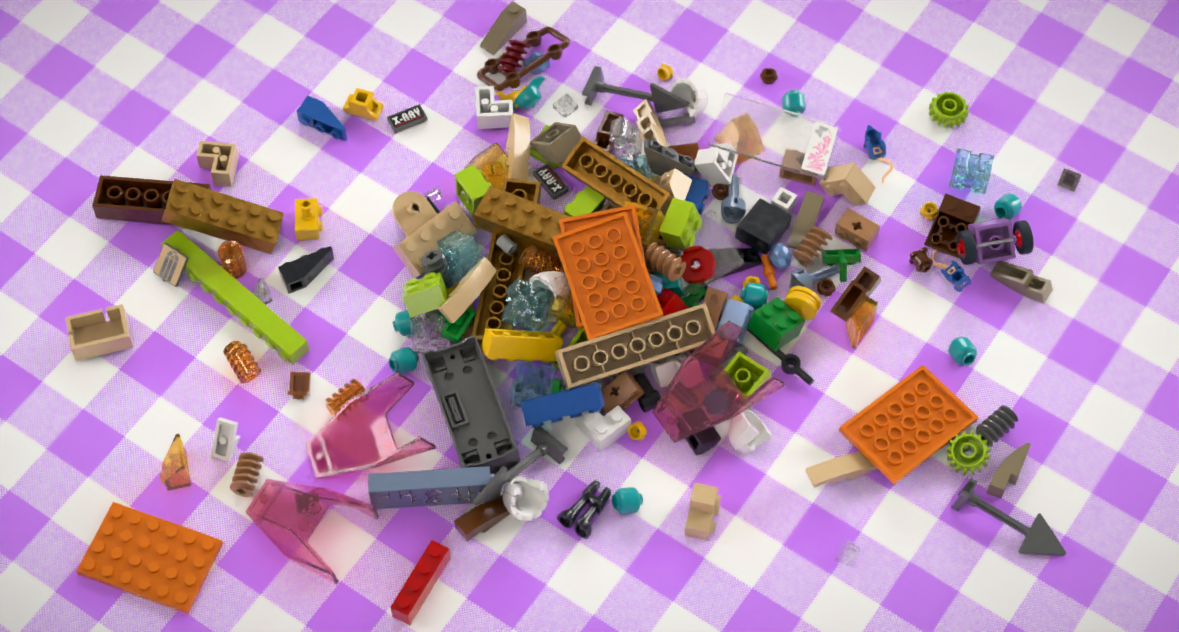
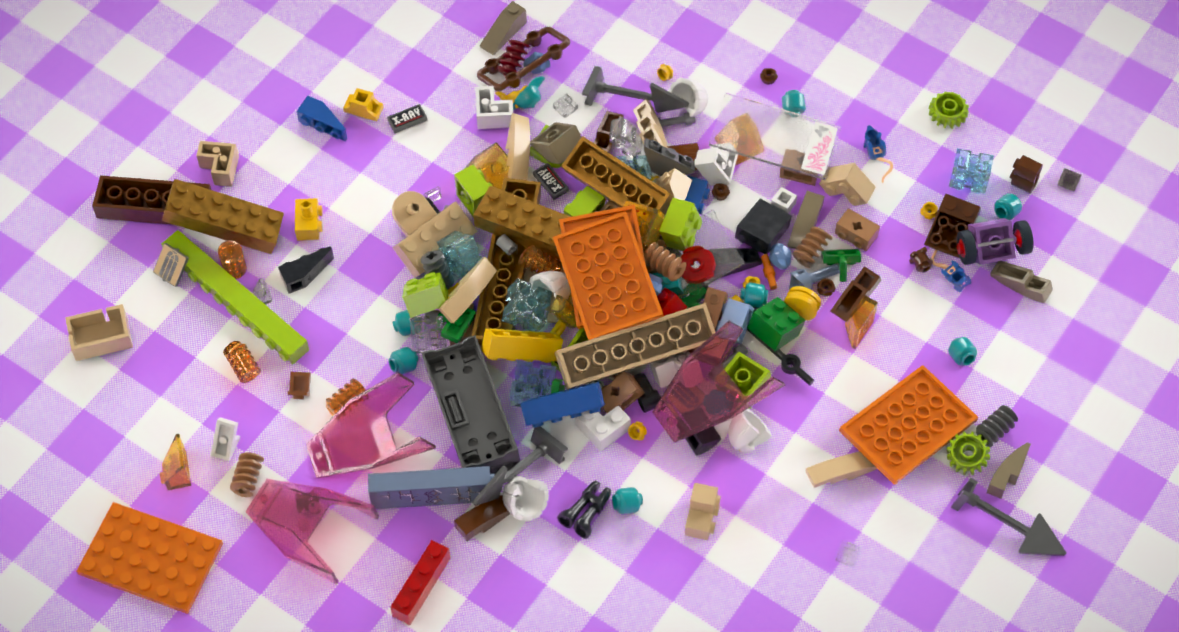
sand blue piece [721,174,746,224] -> none
none -> reddish brown brick [1009,155,1043,194]

